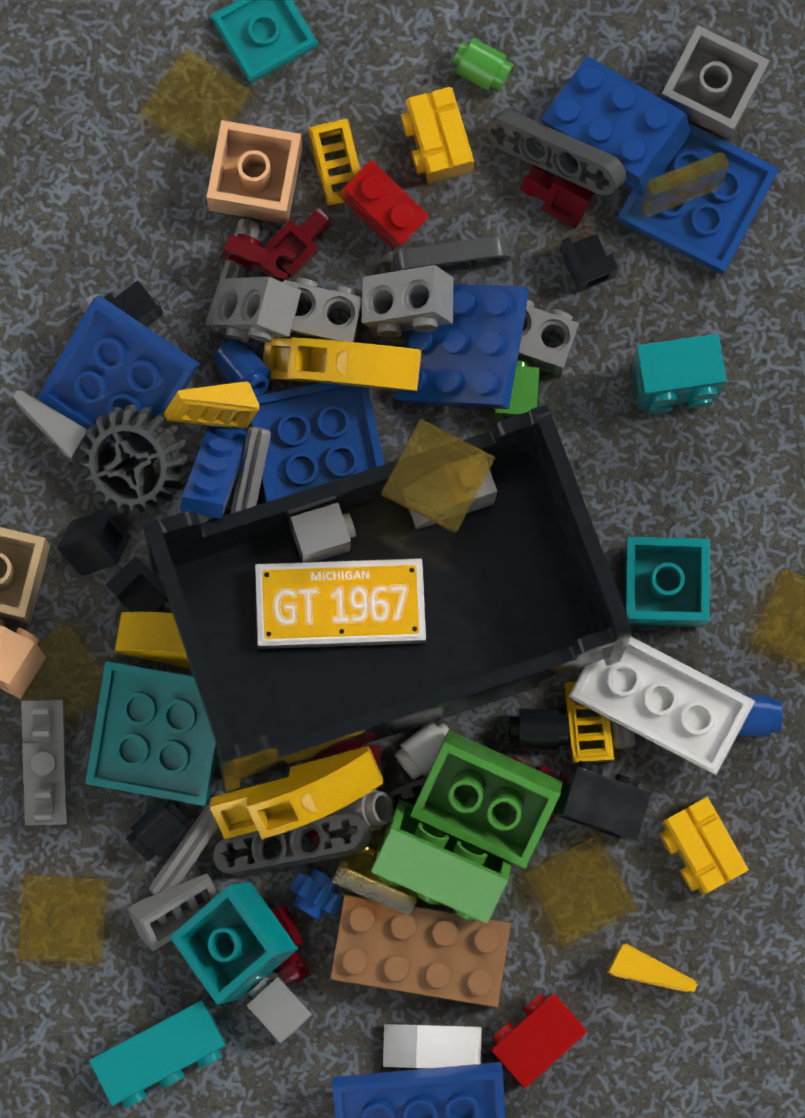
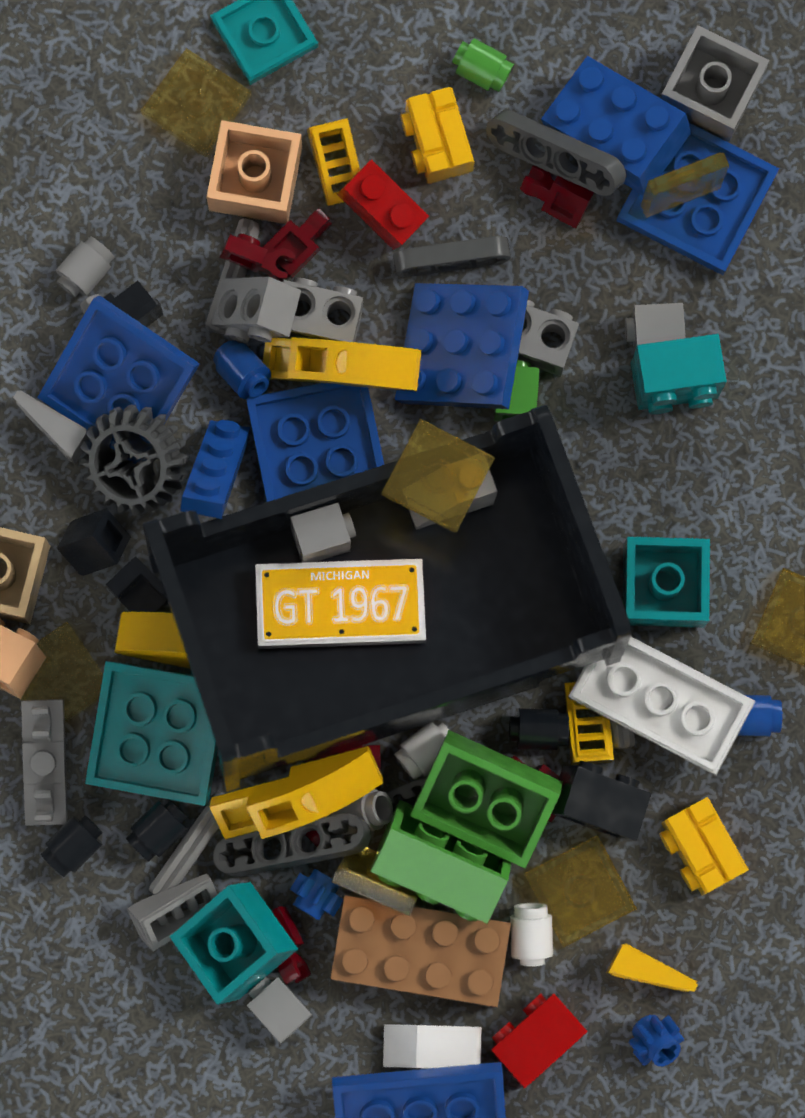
clear yellow tile [17,875,108,964] -> none
teal brick [89,1000,227,1109] -> none
yellow slope [163,381,259,428] -> none
light grey axle [230,426,271,514] -> none
light grey brick [362,265,454,338] -> none
black panel [560,235,618,293] -> none
none -> black brick [41,815,103,877]
none -> light grey brick [55,236,115,297]
none -> white brick [510,903,553,966]
none -> light grey brick [625,303,686,352]
none -> blue gear [629,1015,684,1067]

